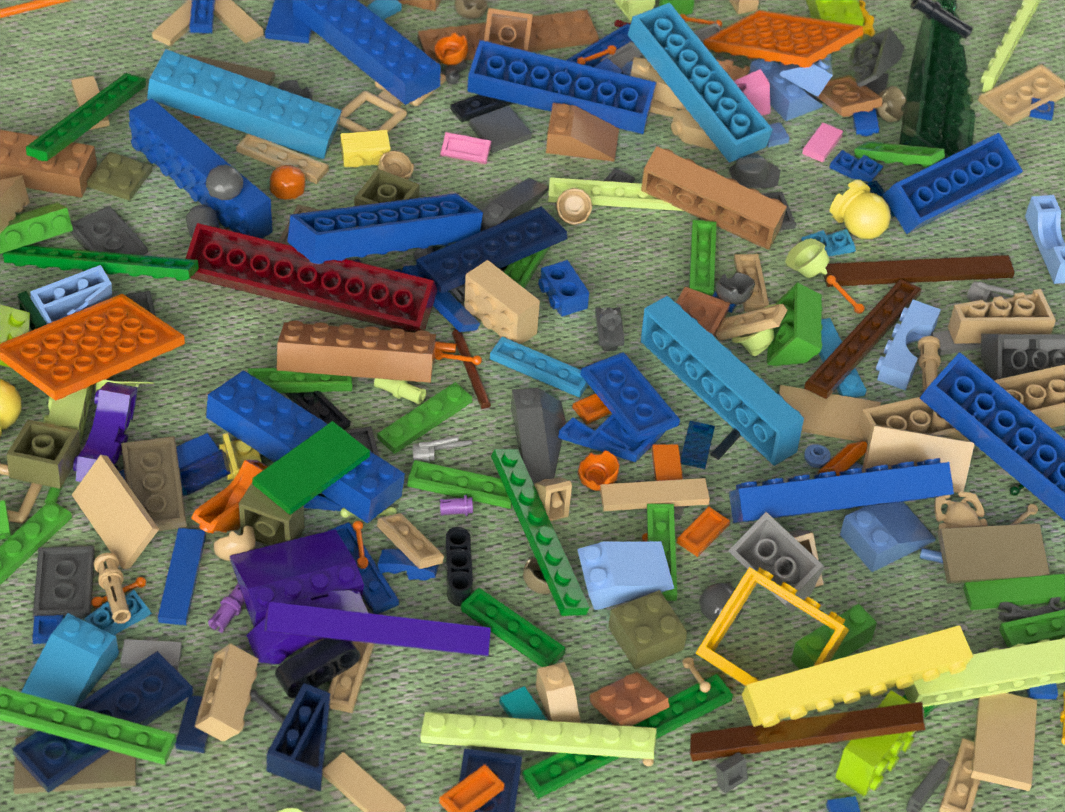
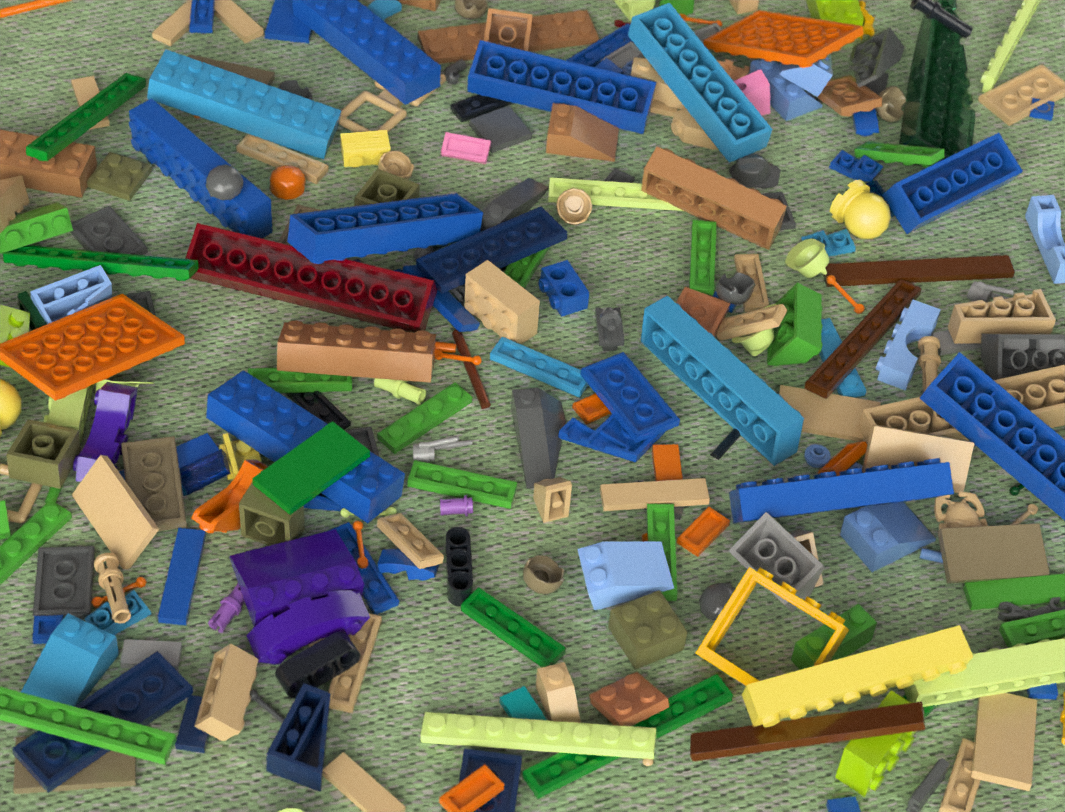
dark grey head [186,205,220,238] -> none
tan hair [214,526,255,561] -> none
dark purple tile [264,602,491,656] -> none
orange hair [434,33,468,65] -> none
green plate [491,449,590,616] -> none
orange hinge [577,45,616,65] -> none
orange hair [578,450,620,491] -> none
clear blue tile [680,421,715,469] -> none
tan hinge [683,657,711,692] -> none
dark grey plate [716,752,748,793] -> none
medium blue plate [767,122,789,147] -> none
bright pink tile [802,123,843,162] -> none

